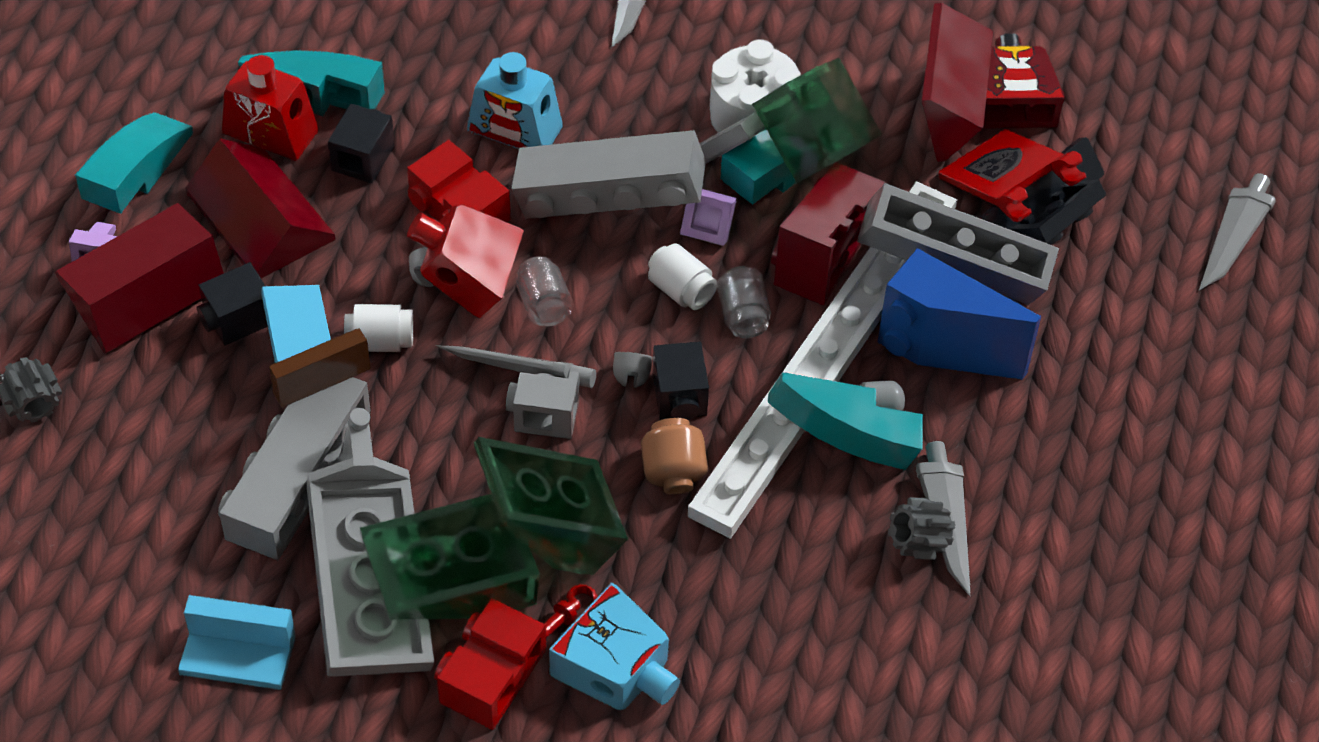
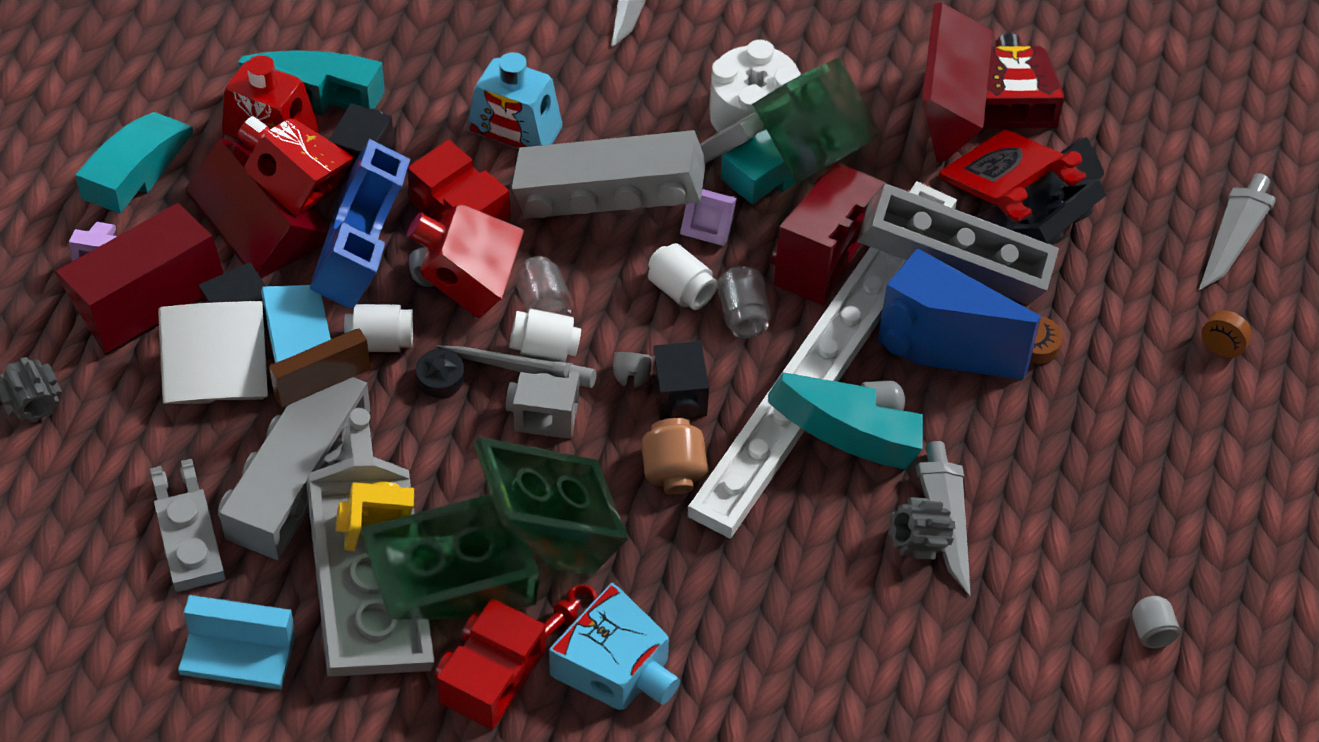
none -> light grey hinge [150,459,225,593]
none -> white slope [158,301,268,404]
none -> red torso [237,116,355,216]
none -> blue arch [310,139,410,310]
none -> yellow bracket [336,482,414,551]
none -> black tile [416,349,464,398]
none -> white brick [509,308,581,362]
none -> dark orange tile [1030,317,1063,364]
none -> light grey piece [1132,596,1181,648]
none -> dark orange tile [1201,310,1252,358]

